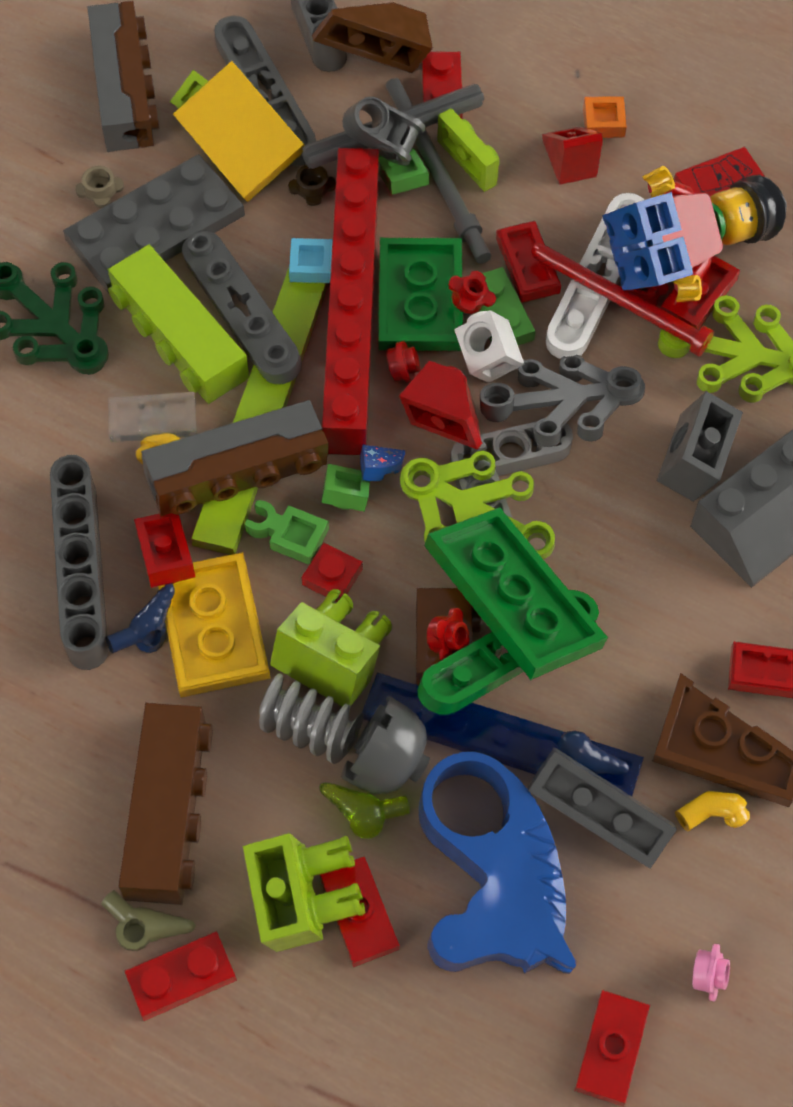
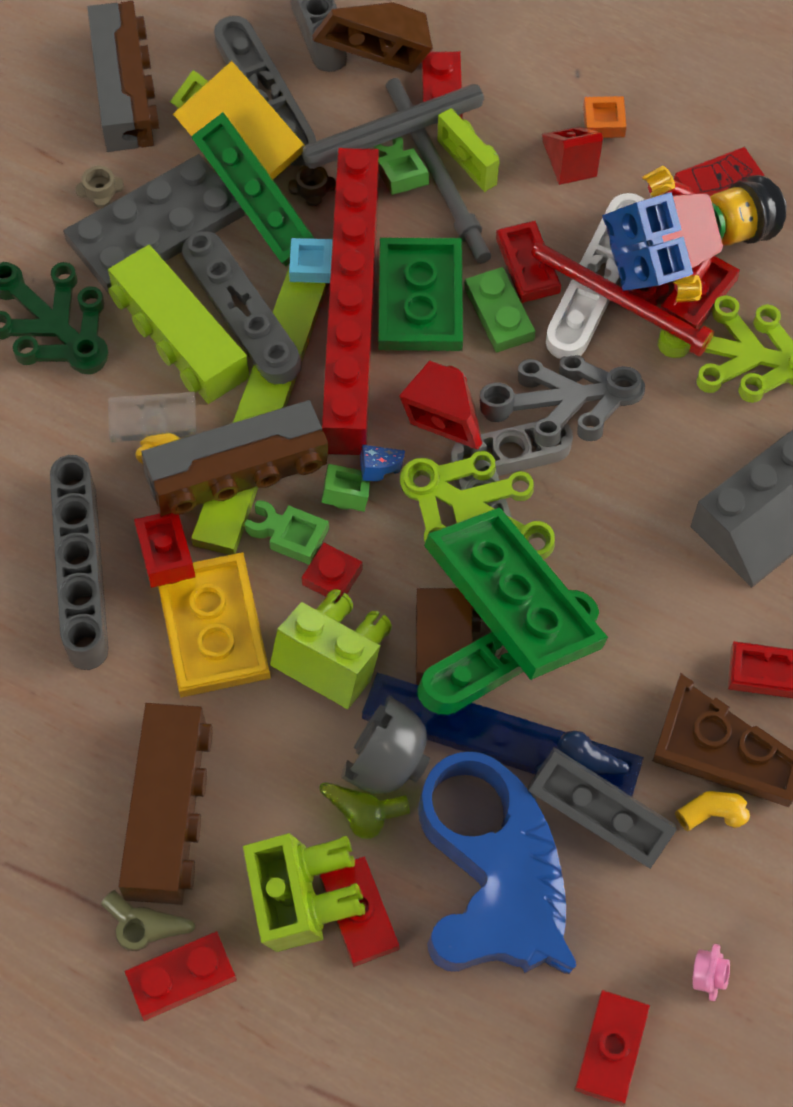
dark blue animal [105,584,175,653] -> none
light grey piece [259,673,364,764] -> none
dark grey piece [342,96,425,166] -> none
red plate [387,340,420,383] -> none
red plate [427,608,470,660] -> none
red plate [448,271,496,314] -> none
white brick [454,310,525,383] -> none
dark grey brick [657,391,743,502] -> none
none -> green plate [191,112,315,267]

